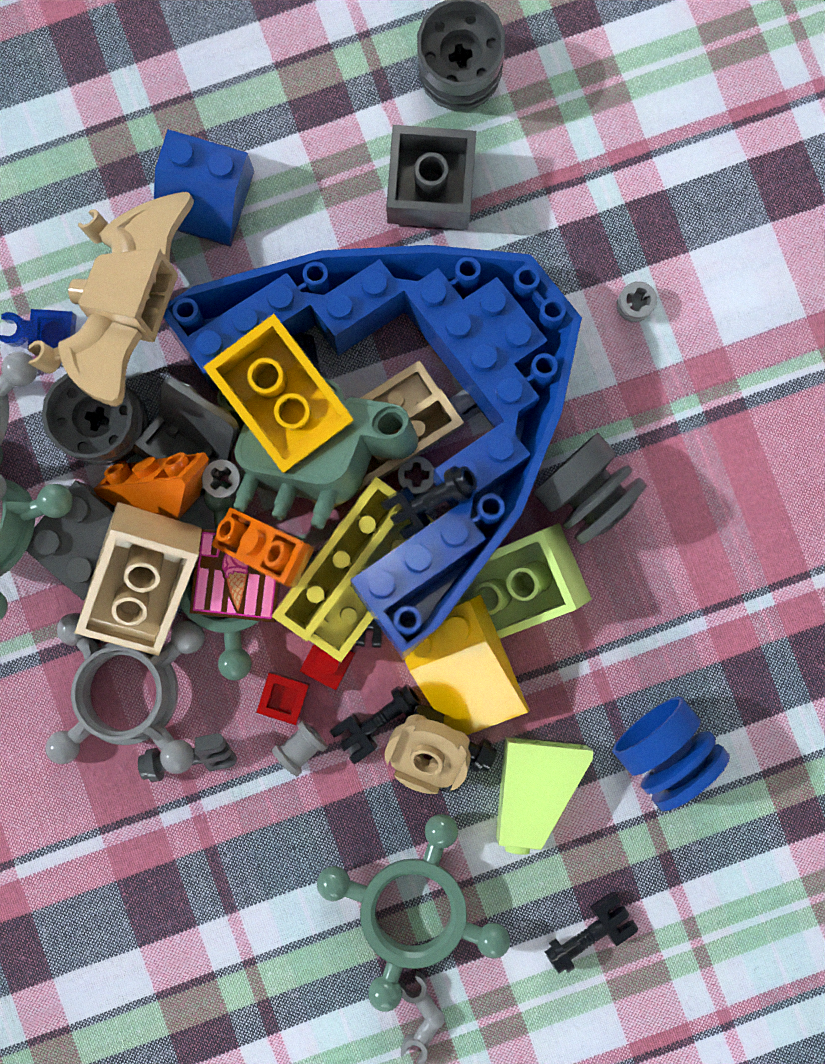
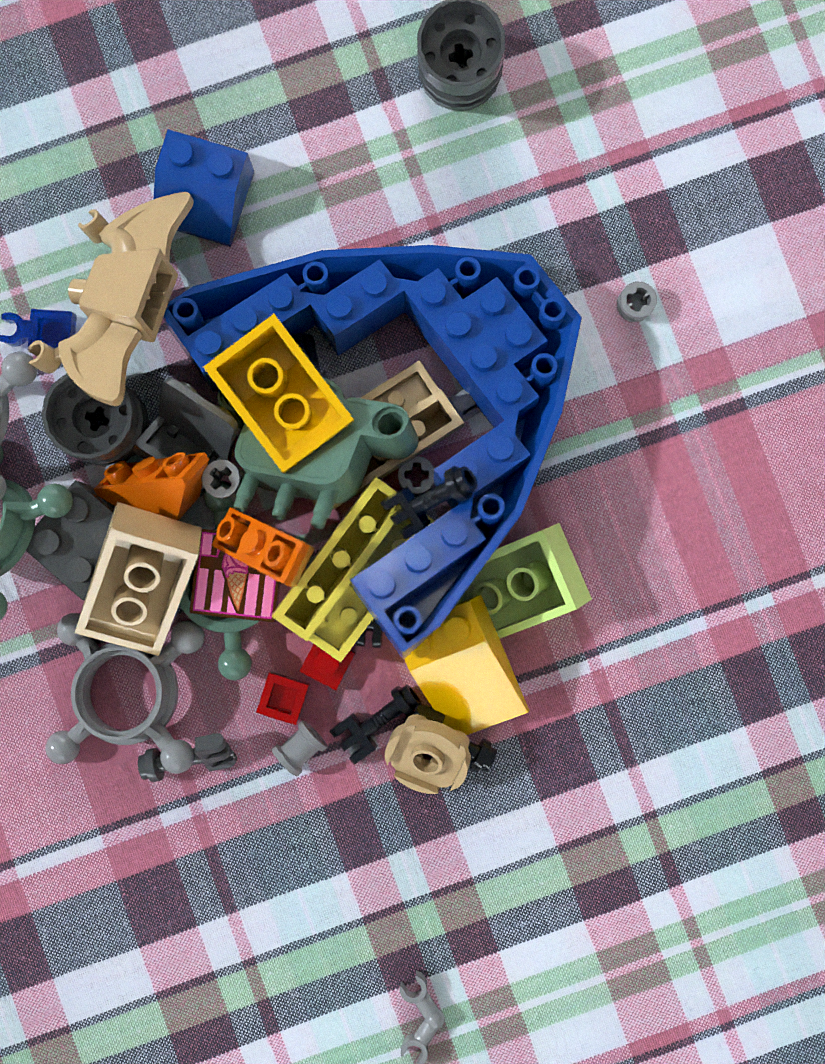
sand green piece [317,814,510,1012] -> none
dark grey brick [386,125,477,230] -> none
yellowish green slope [496,737,593,855] -> none
dark grey wheel [532,432,647,545] -> none
black hinge [544,892,638,974] -> none
blue wheel [612,696,730,811] -> none

